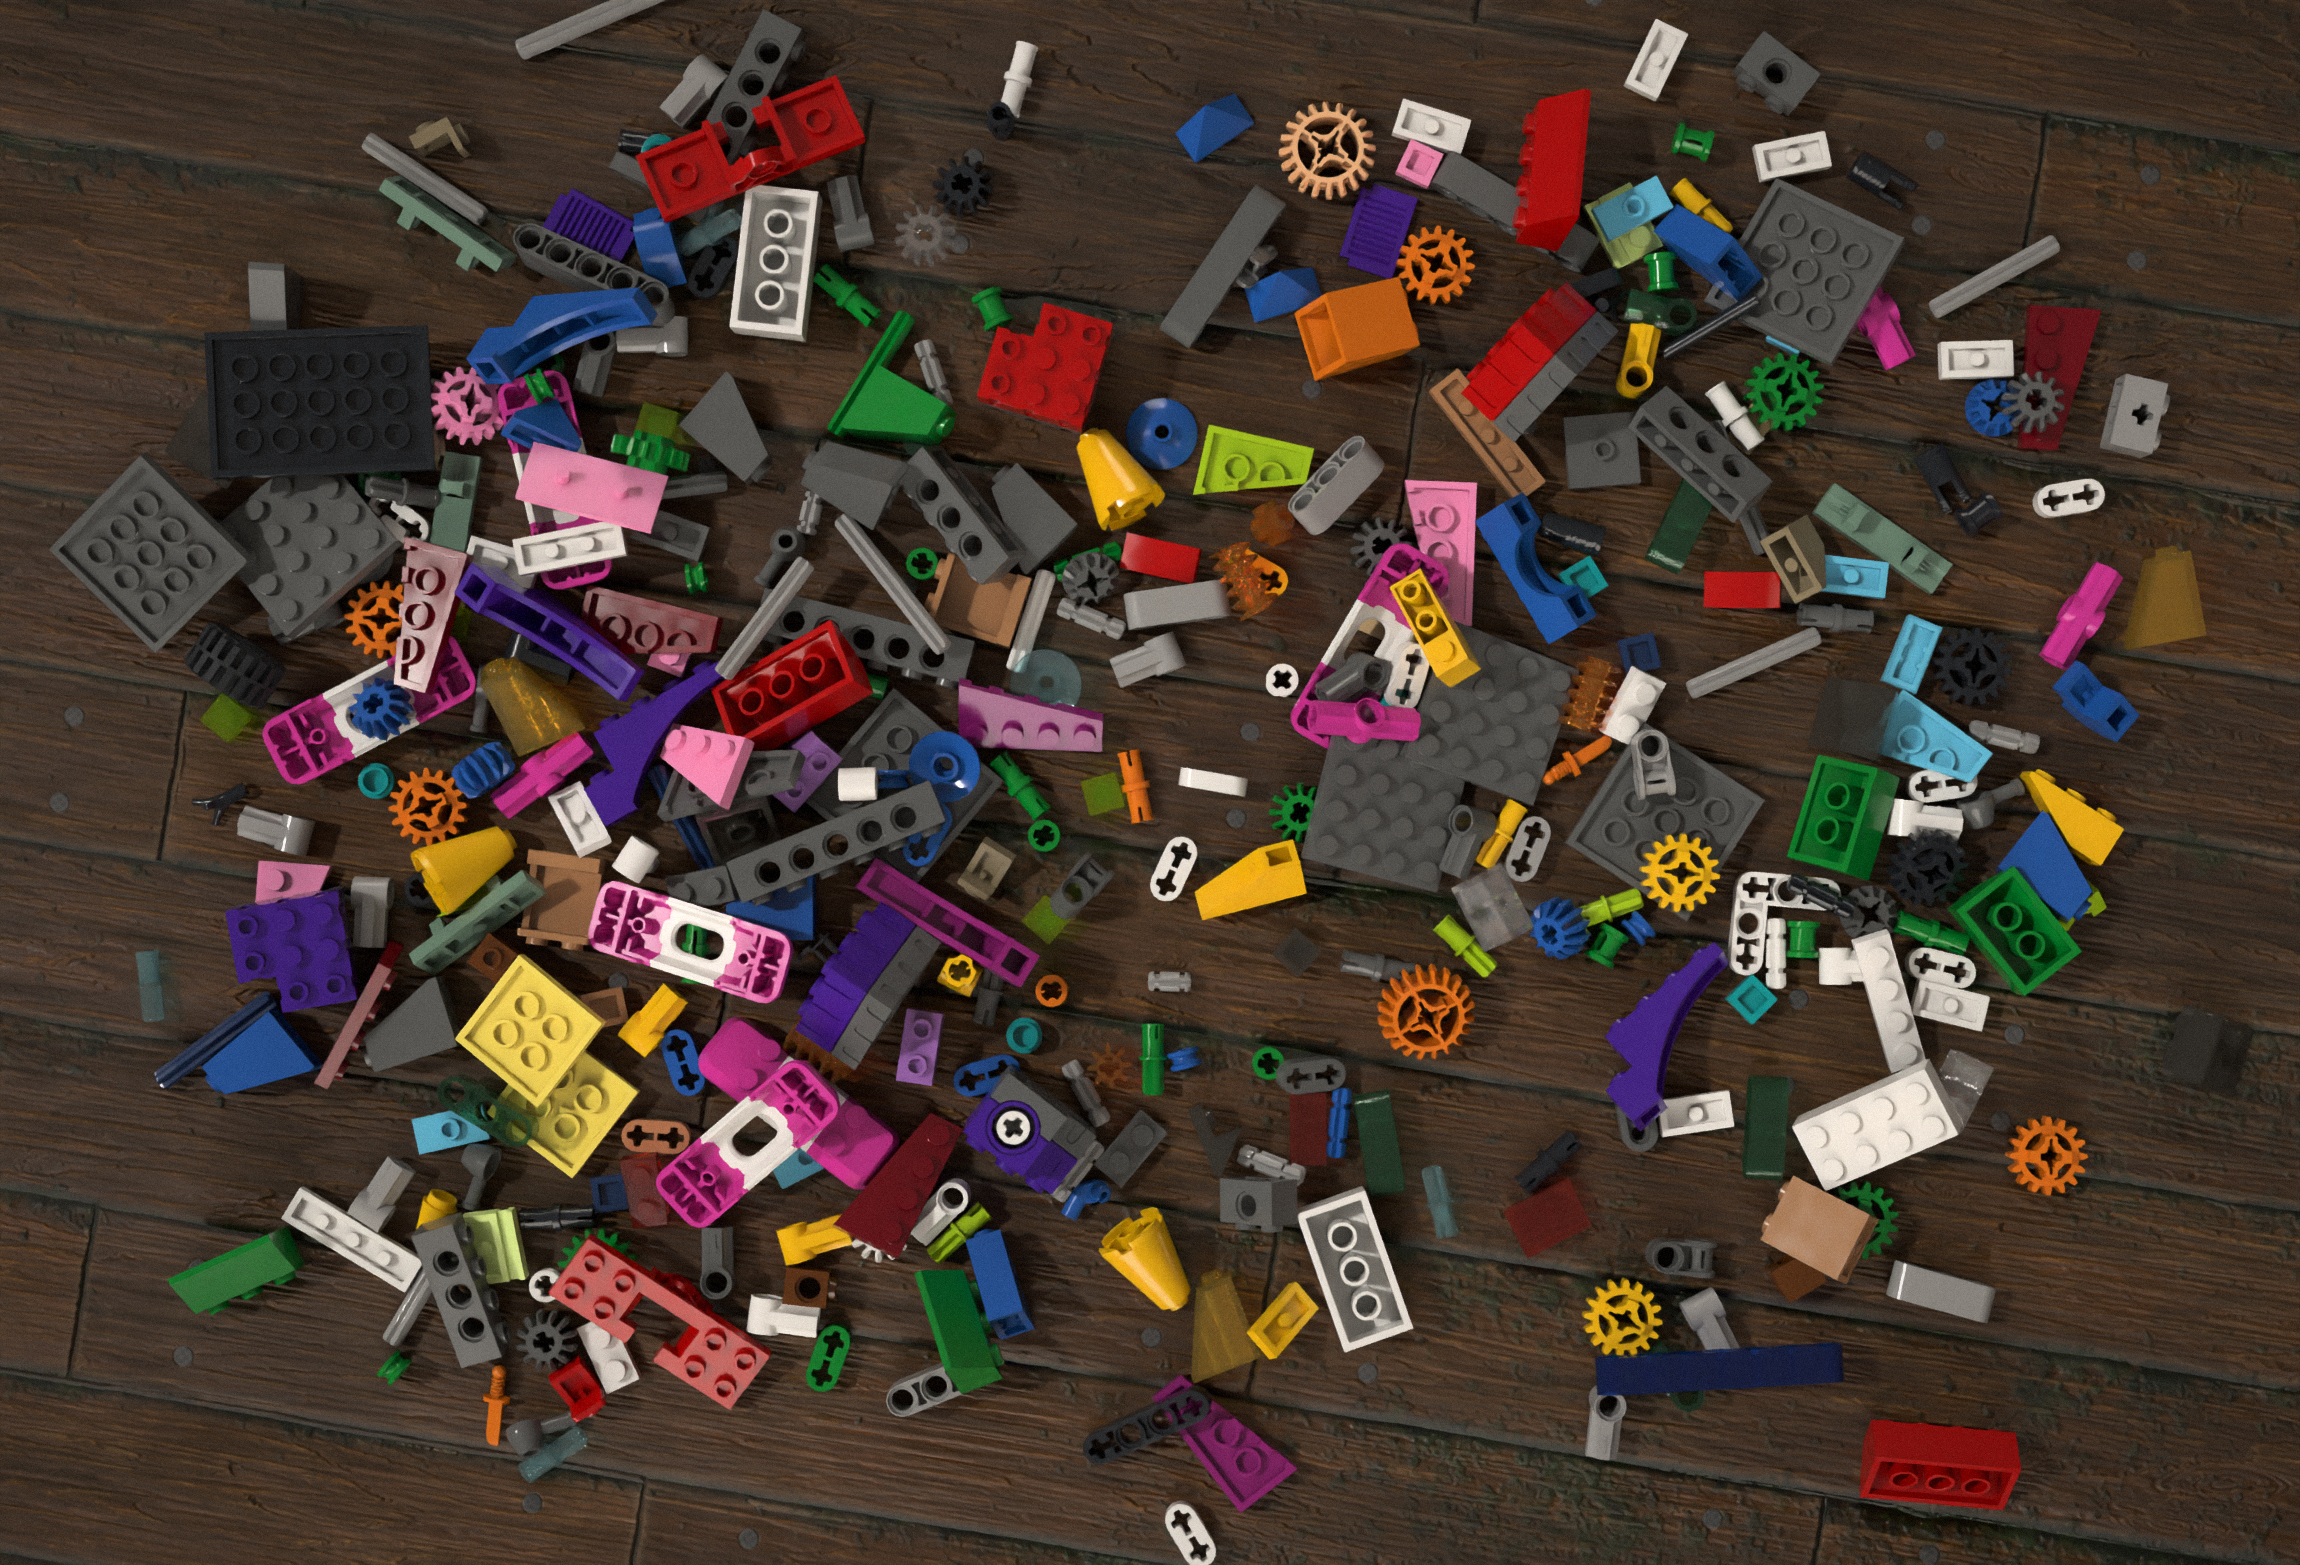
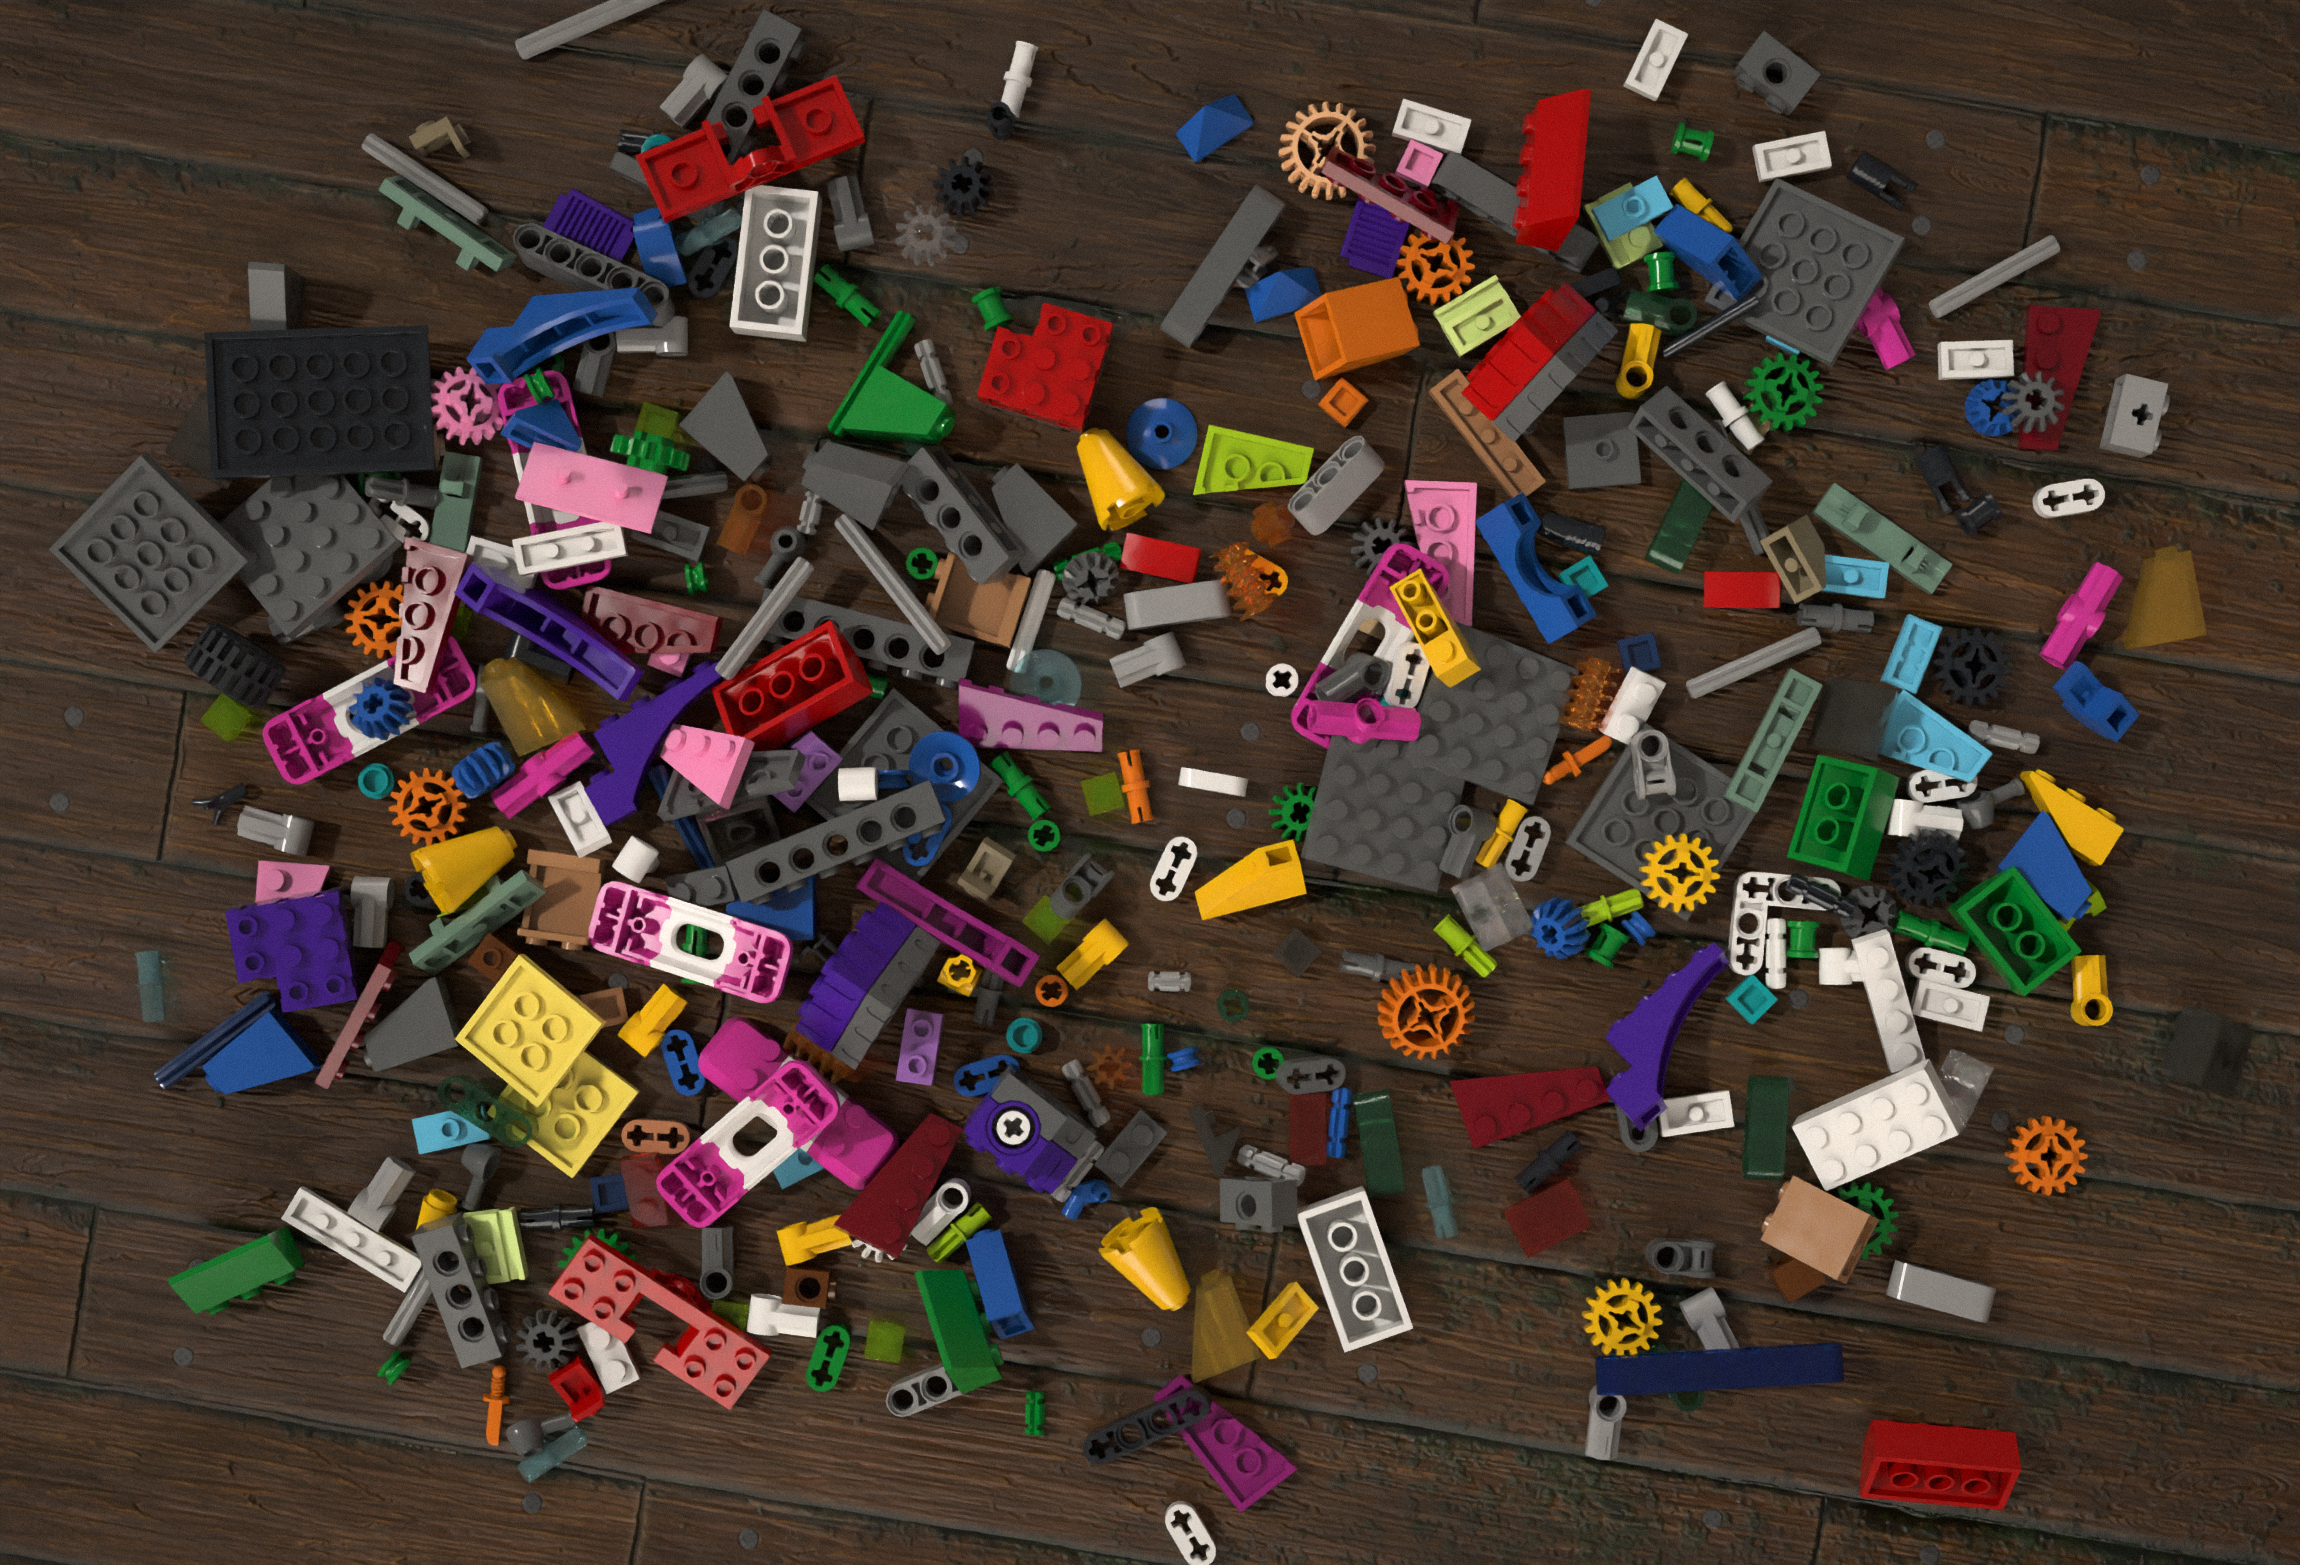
white bush [529,1268,561,1302] -> none
none -> clear neon green plate [712,1299,750,1333]
none -> clear orange piece [716,484,771,556]
none -> clear neon green plate [864,1320,906,1363]
none -> green piece [1025,1390,1045,1436]
none -> yellow piece [1056,918,1130,990]
none -> clear green bush [1216,989,1249,1023]
none -> orange tile [1318,377,1369,428]
none -> dark red wing [1321,146,1461,244]
none -> yellowish green plate [1433,275,1521,358]
none -> dark red wing [1449,1066,1610,1149]
none -> sand green hinge [1723,668,1823,813]
none -> yellow piece [2070,955,2113,1026]

